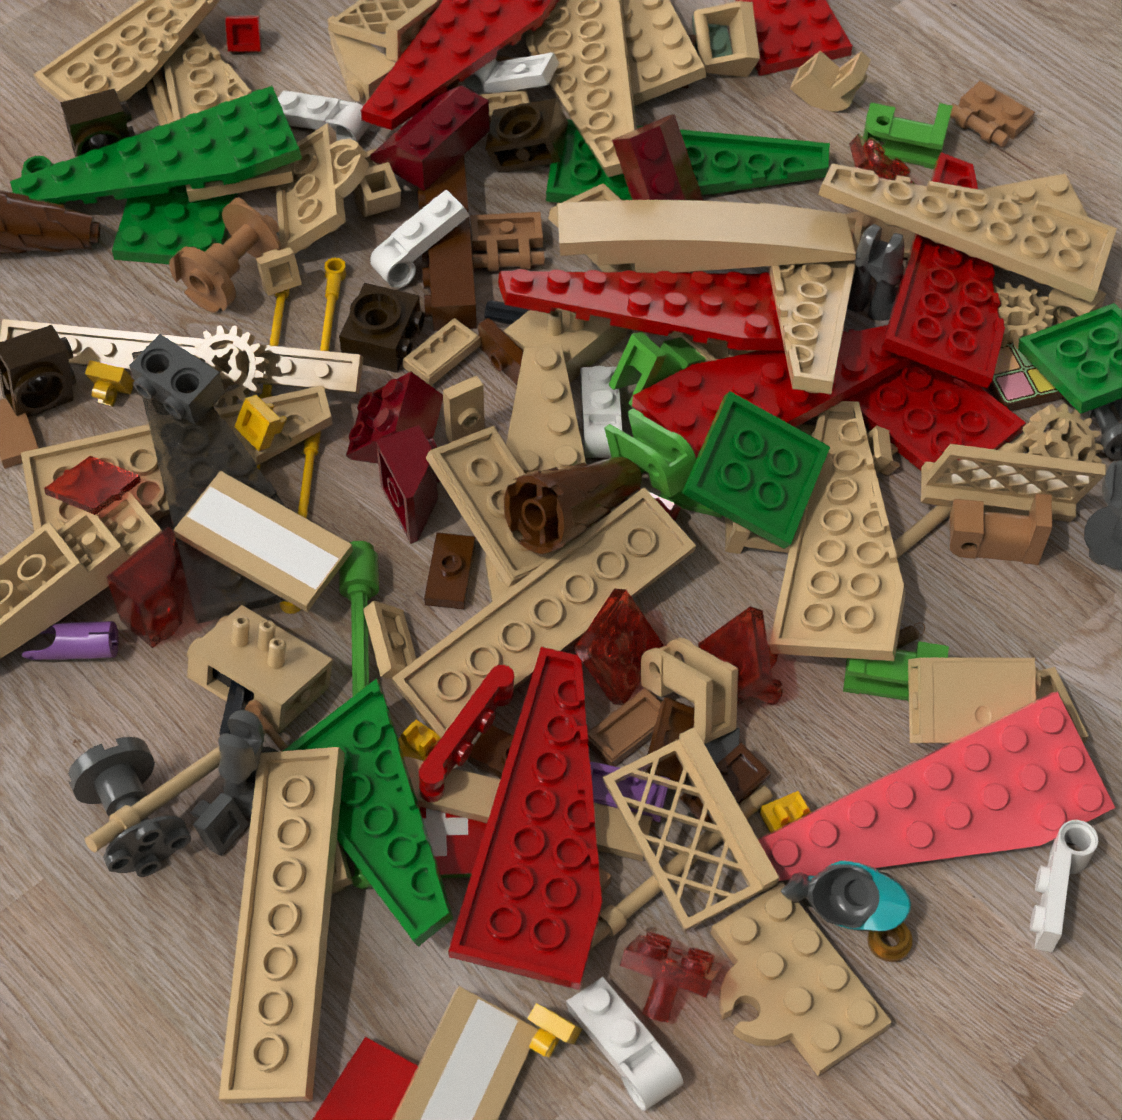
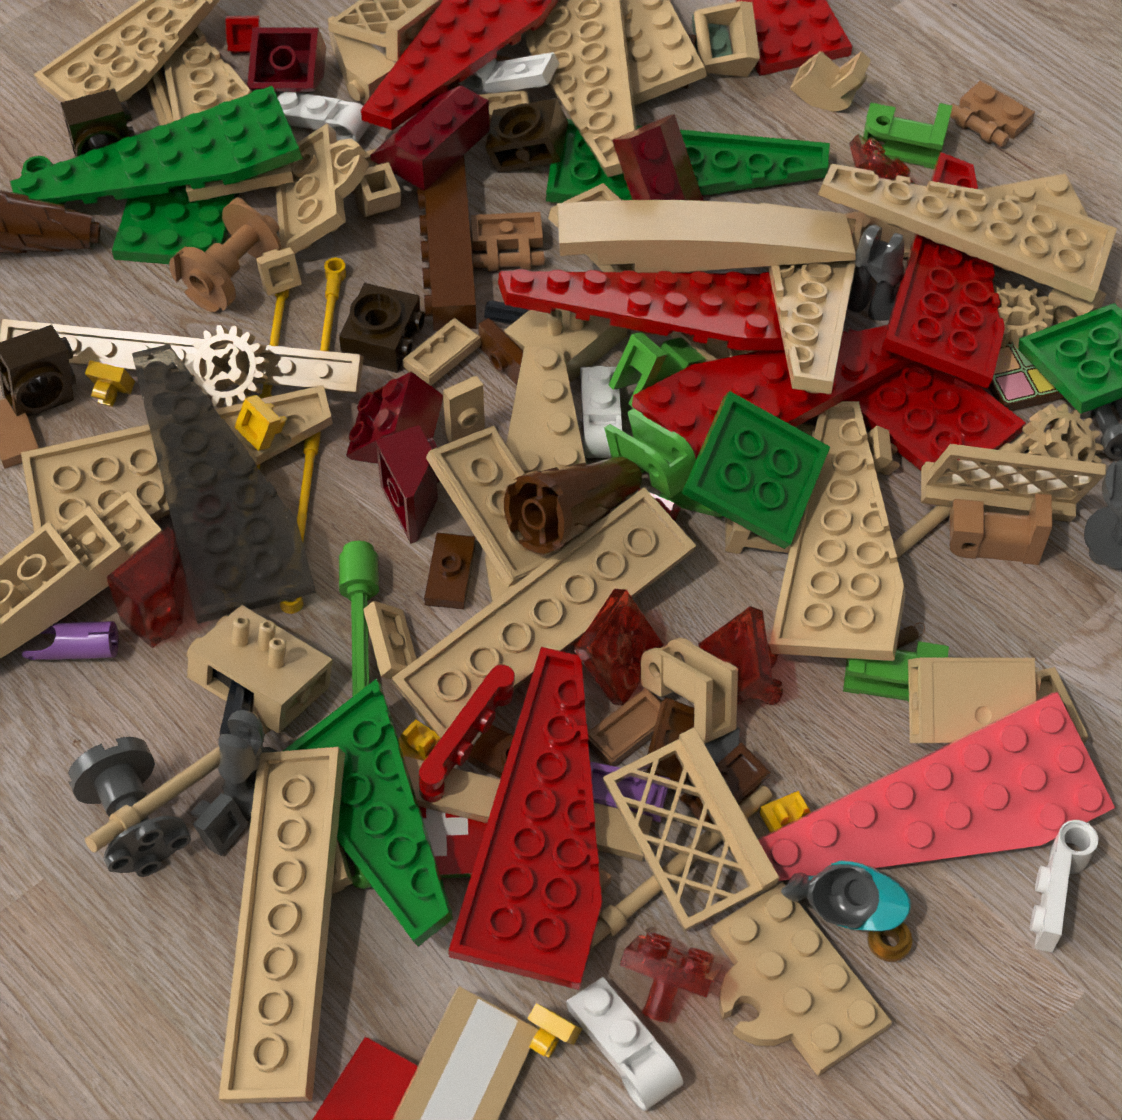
clear red piece [44,456,141,515] -> none
dark grey brick [129,334,225,425] -> none
tile [173,471,353,612] -> none
medium nougat hinge [245,700,288,751] -> none
white plate [370,189,470,288] -> none
none -> dark red slope [247,27,326,92]

